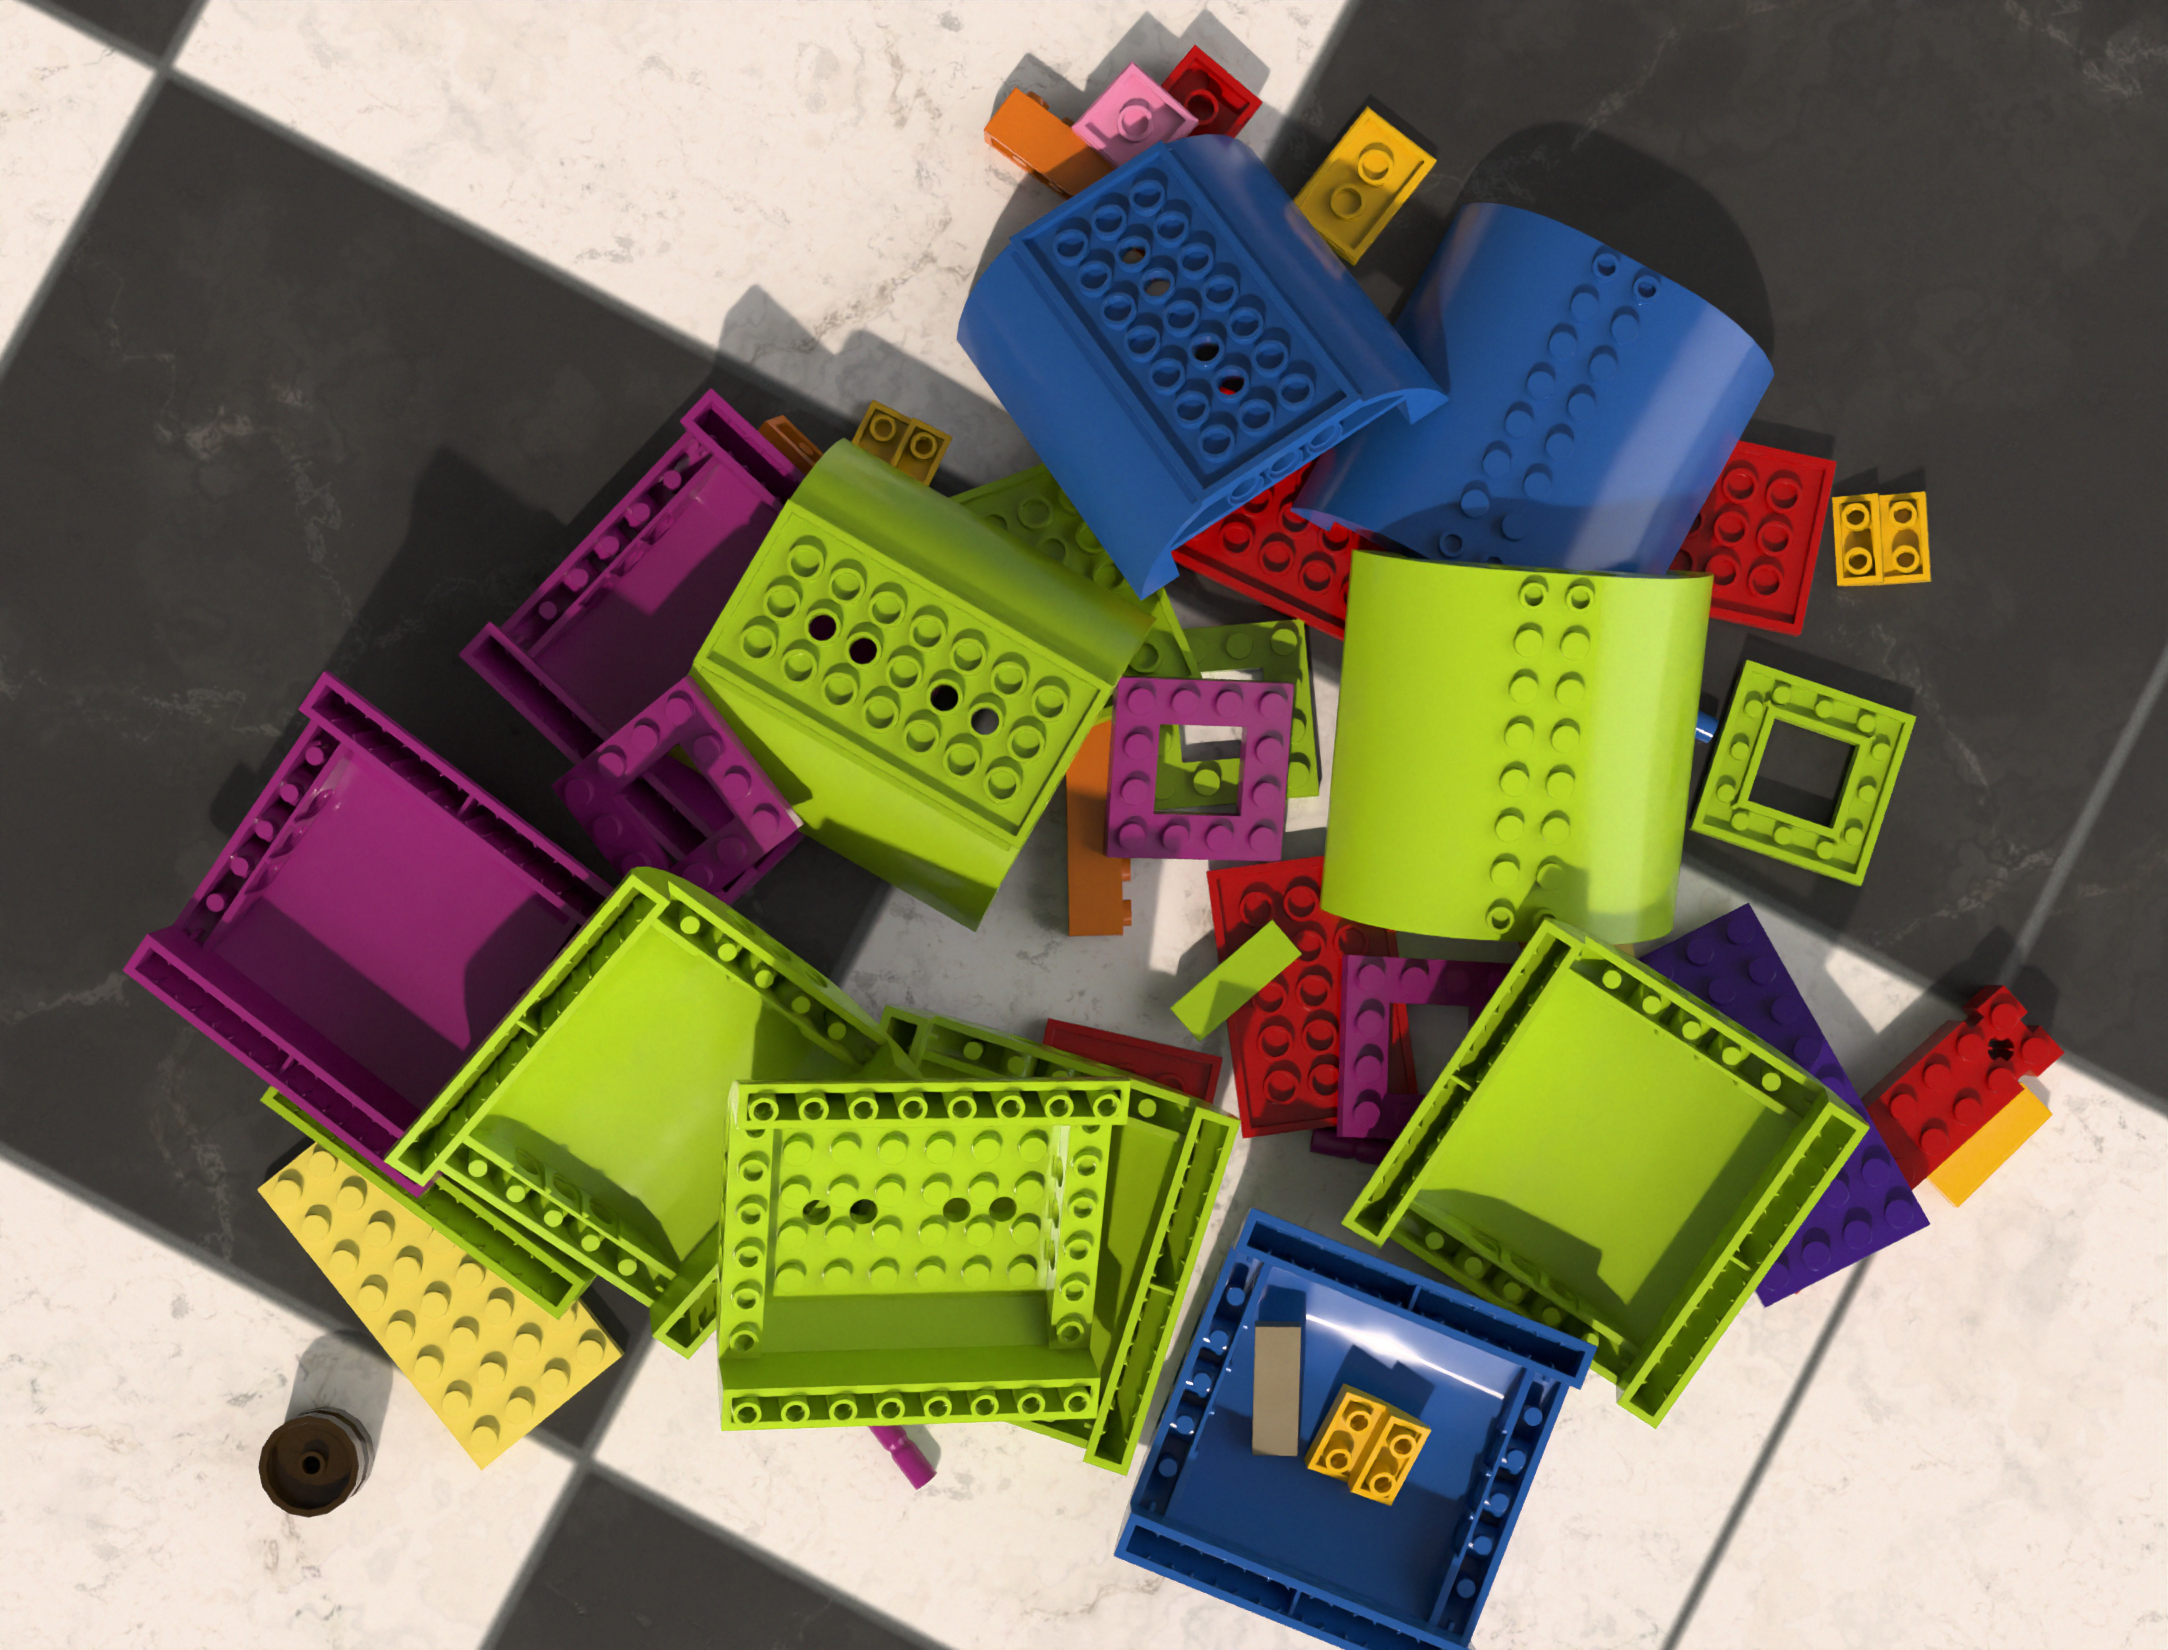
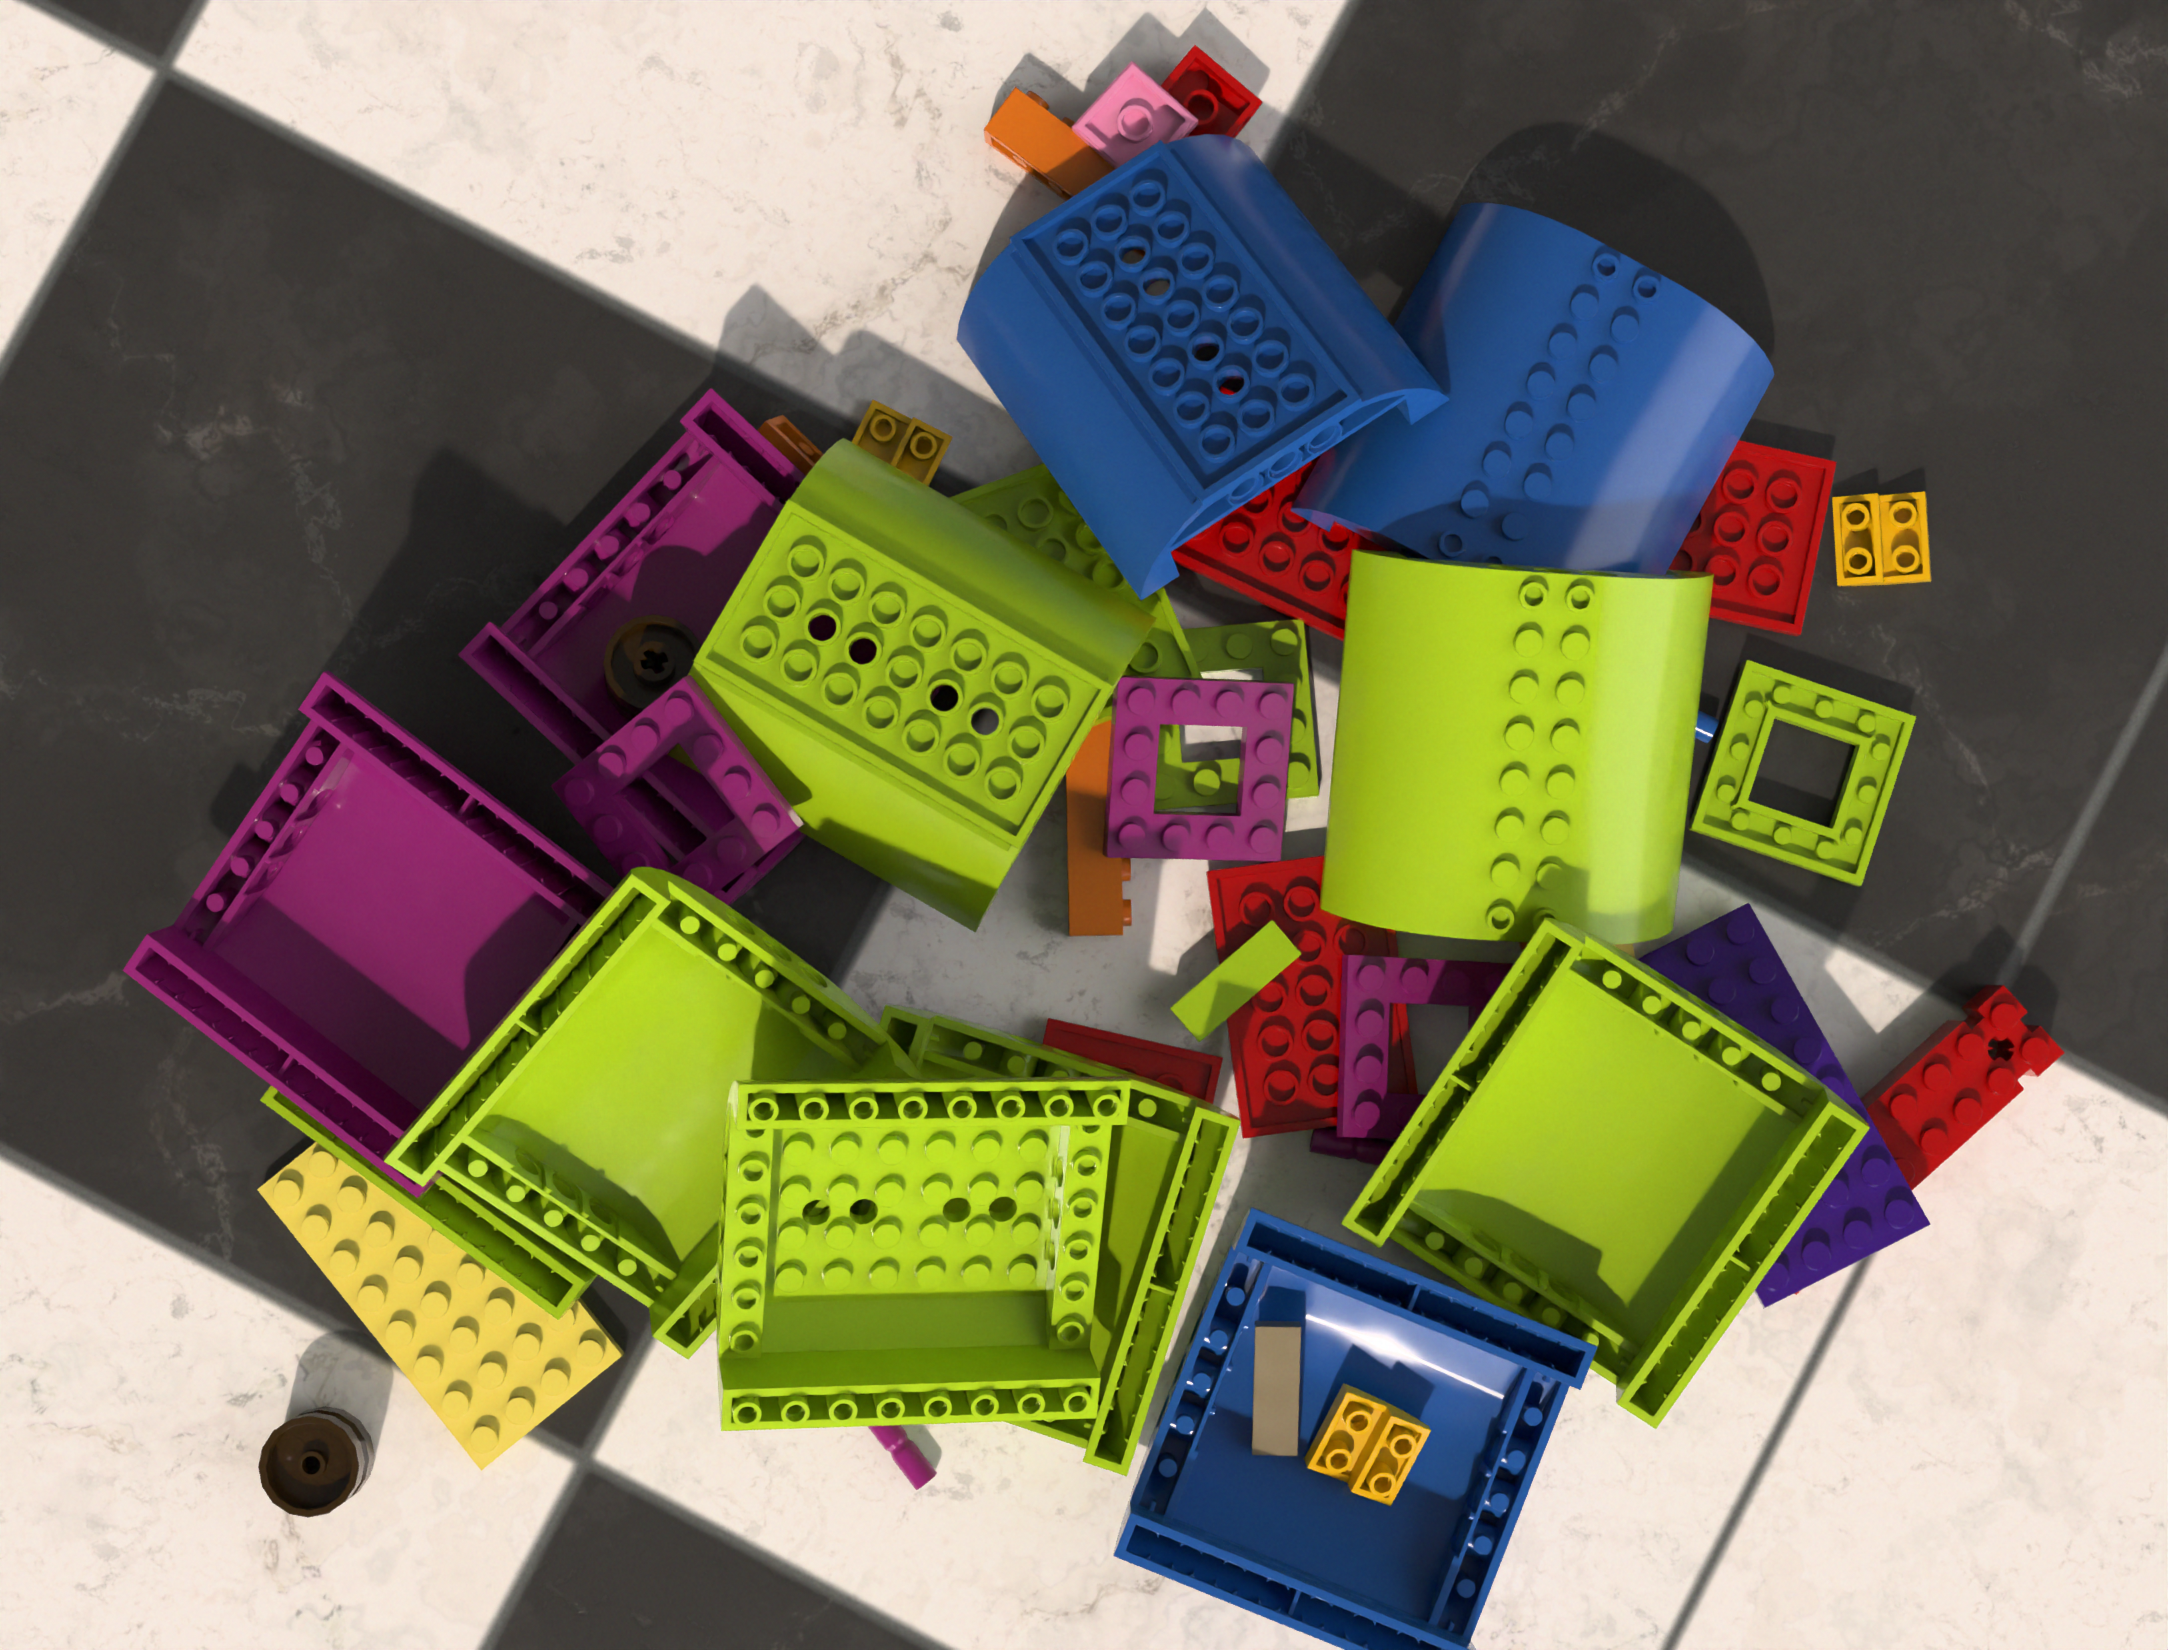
yellow tile [1293,106,1437,266] -> none
yellow tile [1926,1082,2053,1208] -> none
none -> dark brown wheel [603,614,701,721]

